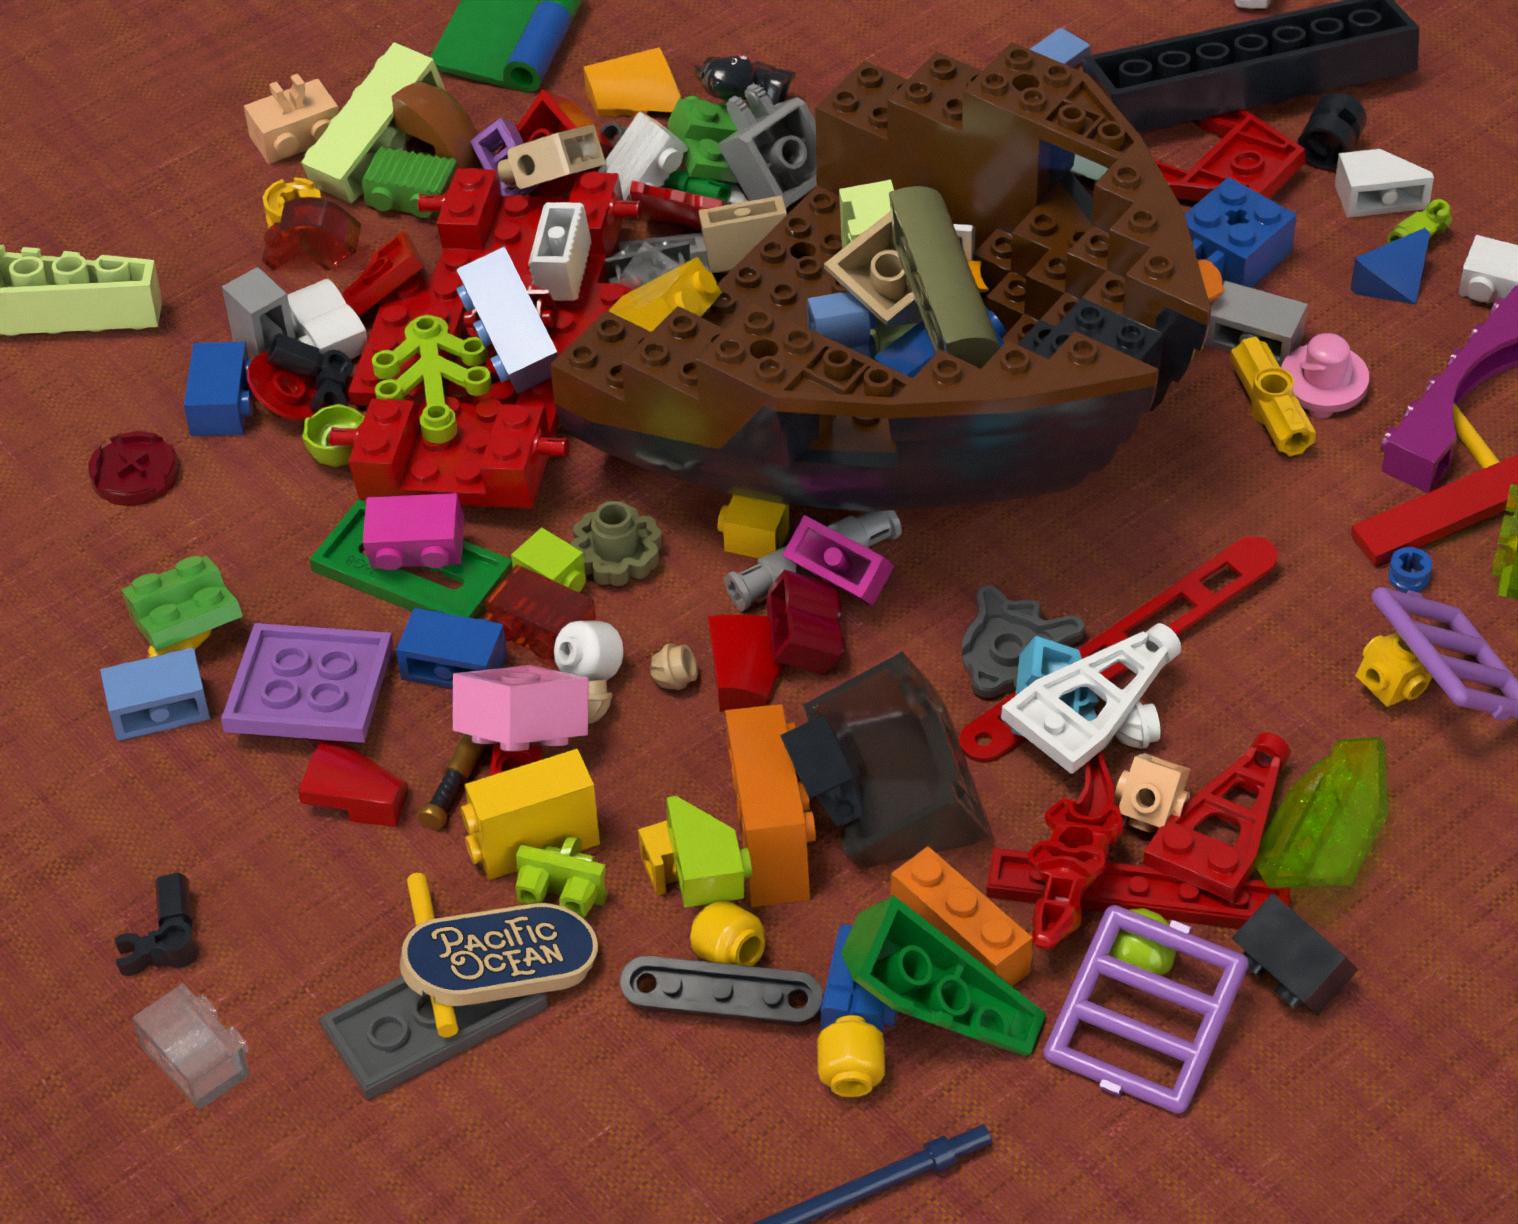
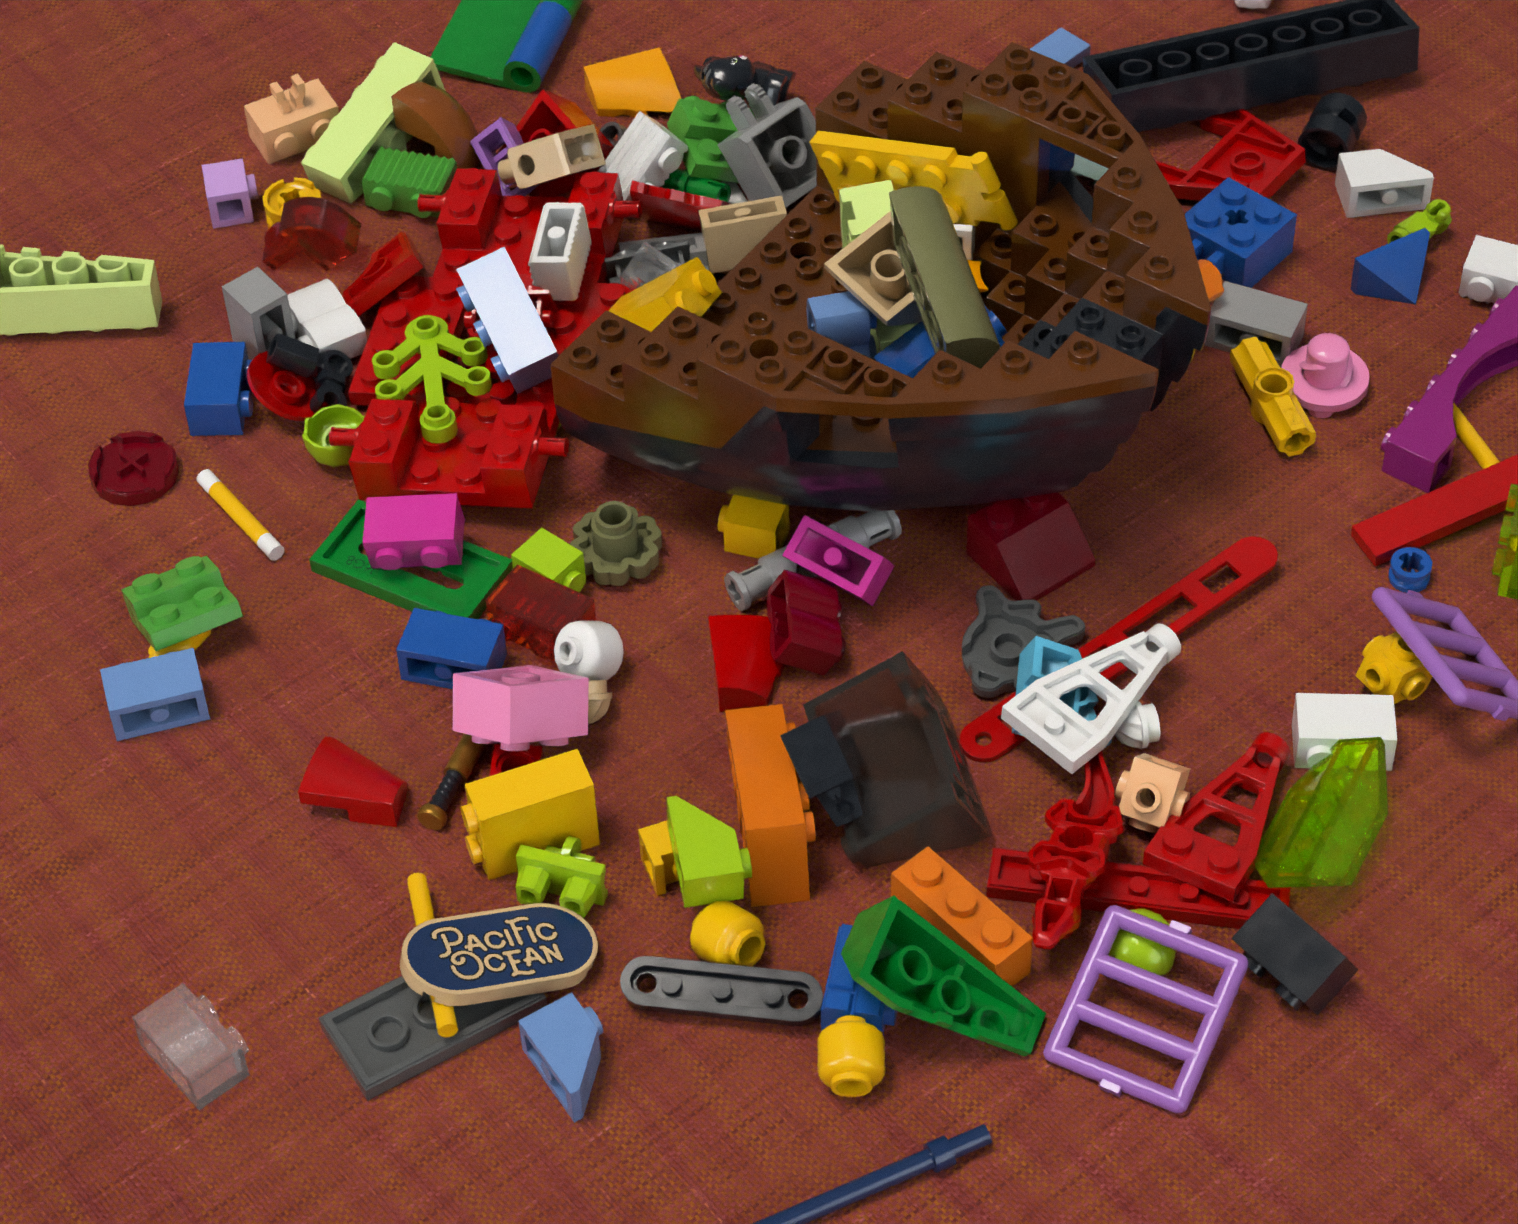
black bar [115,872,199,976] -> none
medium lavender plate [221,623,393,743] -> none
tan plate [650,643,698,690] -> none
none -> yellow bar [197,469,285,561]
none -> lavender brick [202,158,258,229]
none -> medium blue slope [518,992,603,1122]
none -> yellow hinge [809,131,1018,231]
none -> dark red slope [966,493,1096,601]
none -> white brick [1292,693,1397,772]

